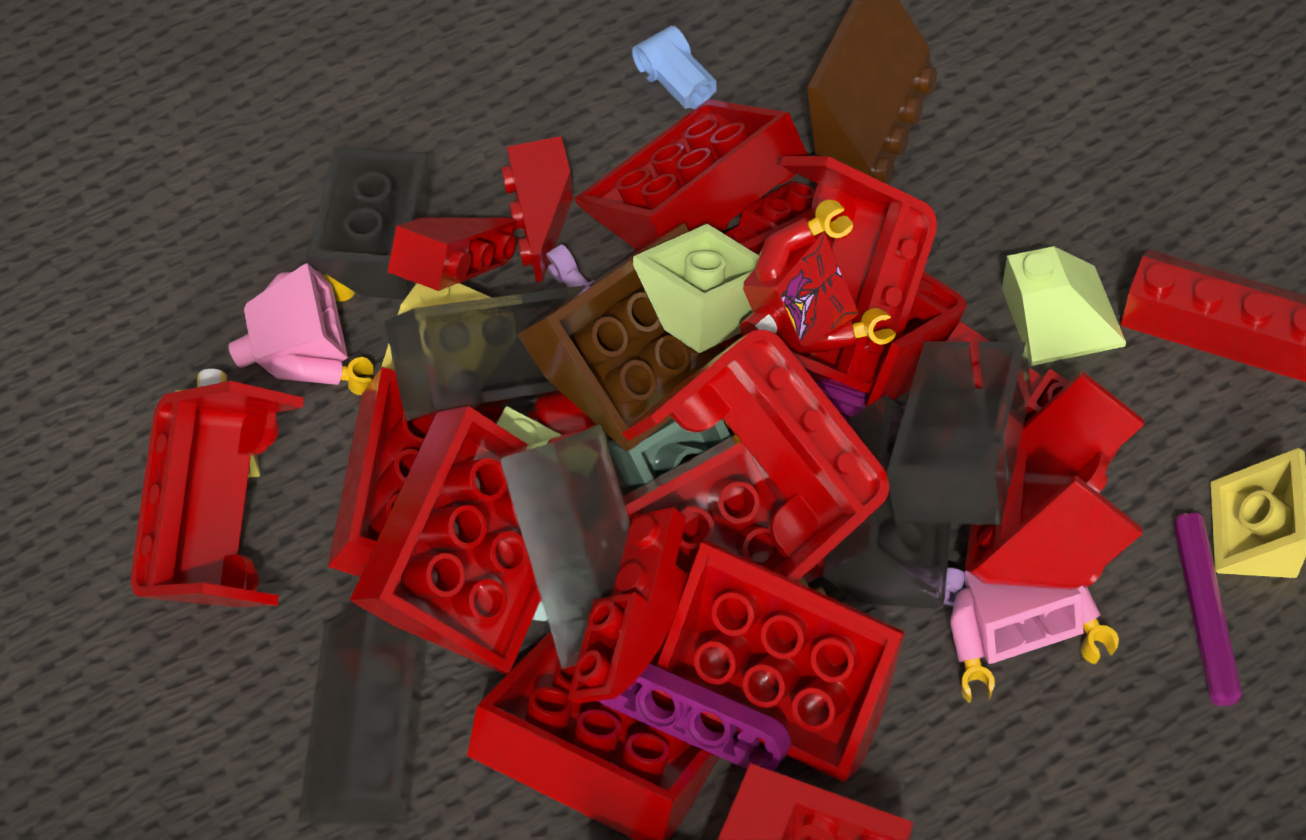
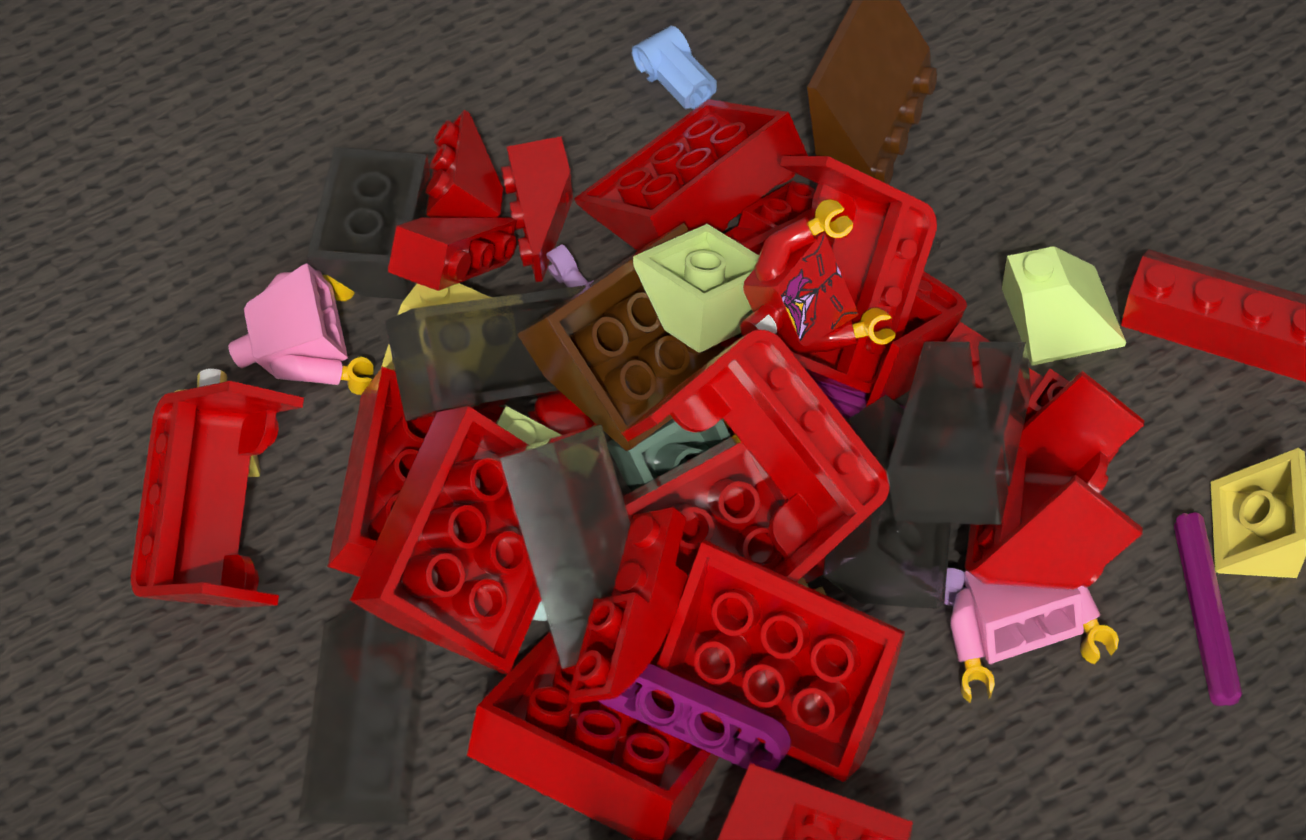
none -> red slope [426,110,503,218]

